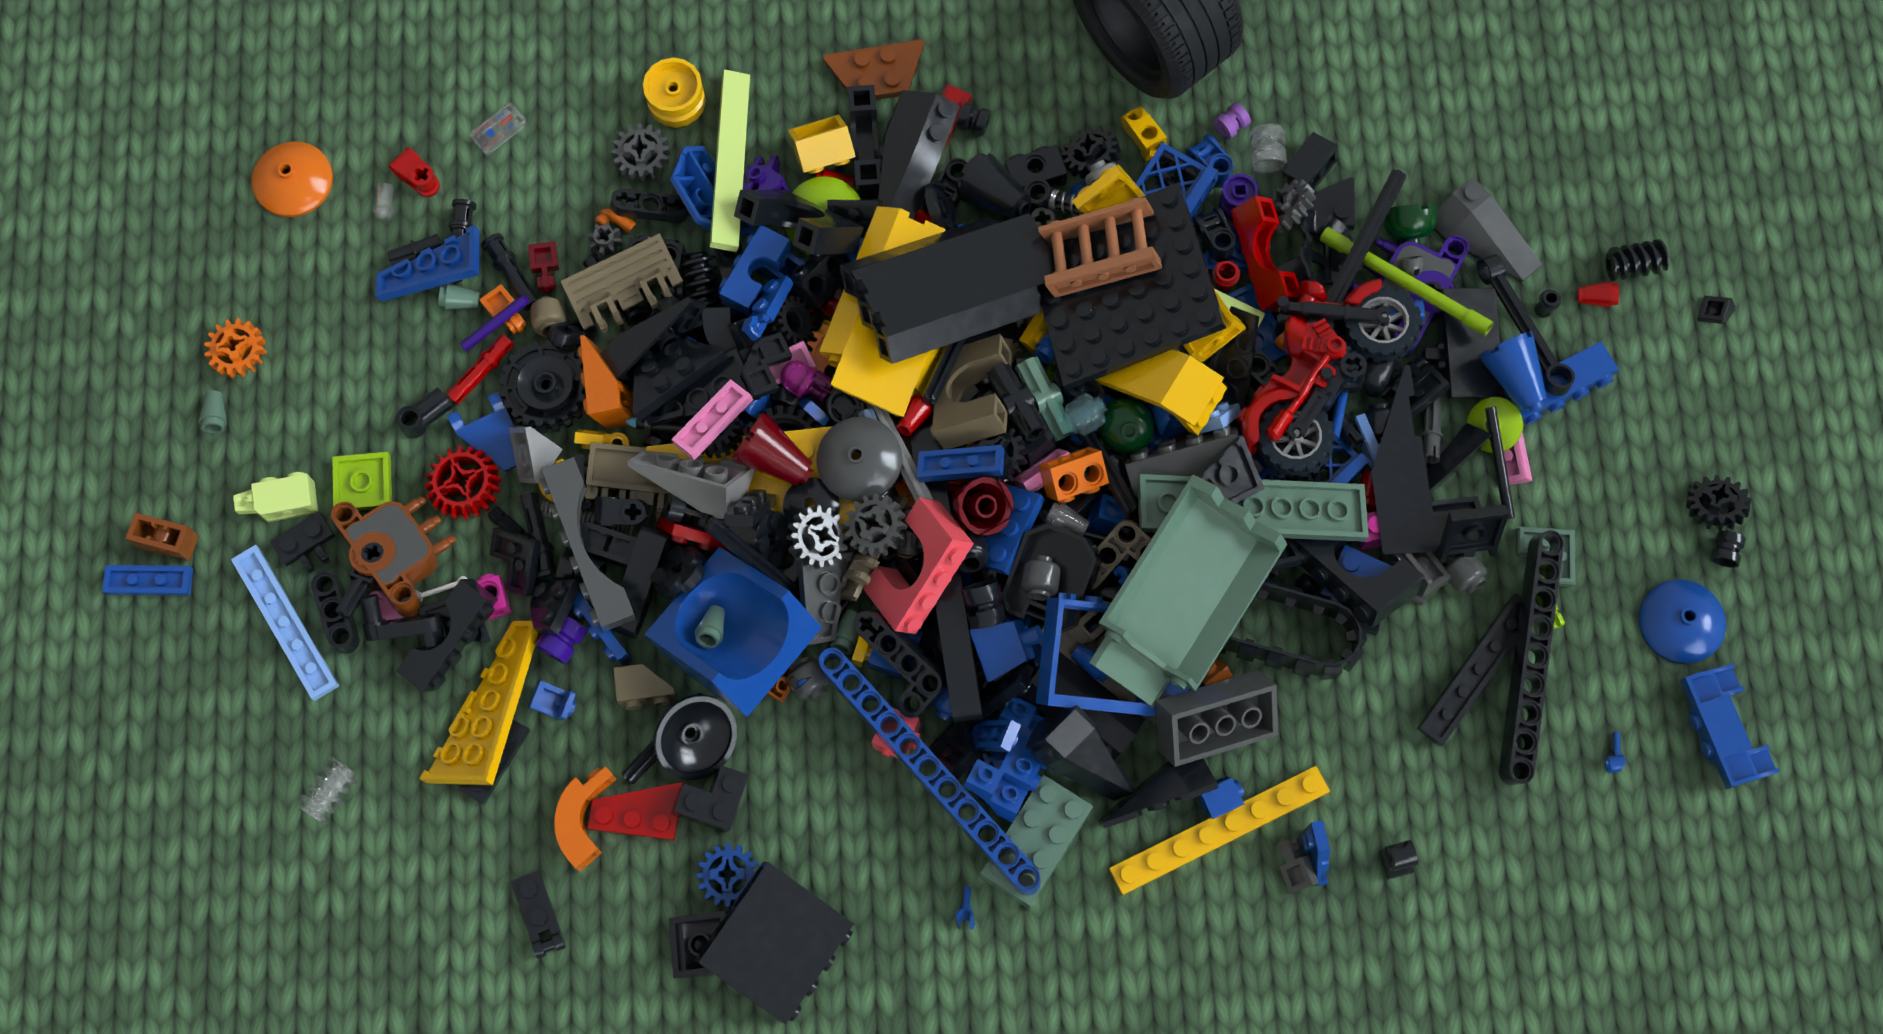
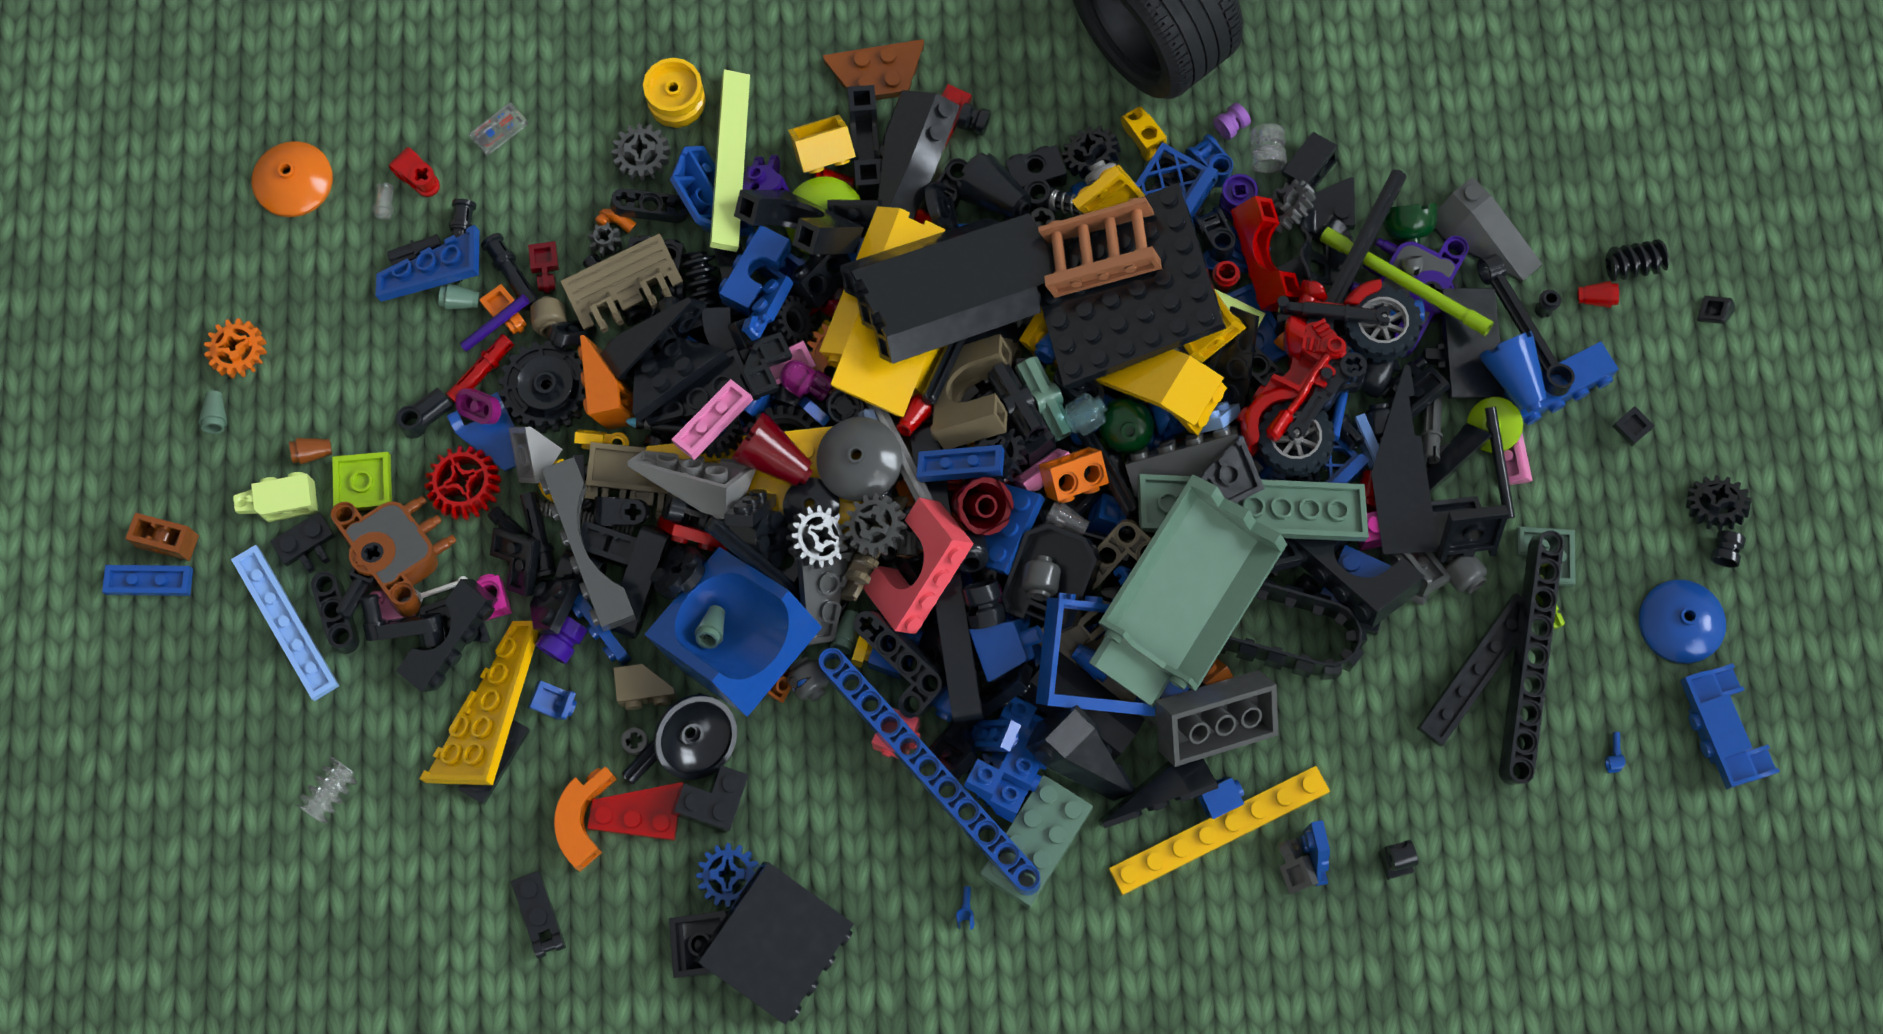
none -> dark orange cone [289,438,332,465]
none -> magenta plate [456,388,501,424]
none -> dark grey bush [621,728,649,756]
none -> black tile [1612,406,1655,446]

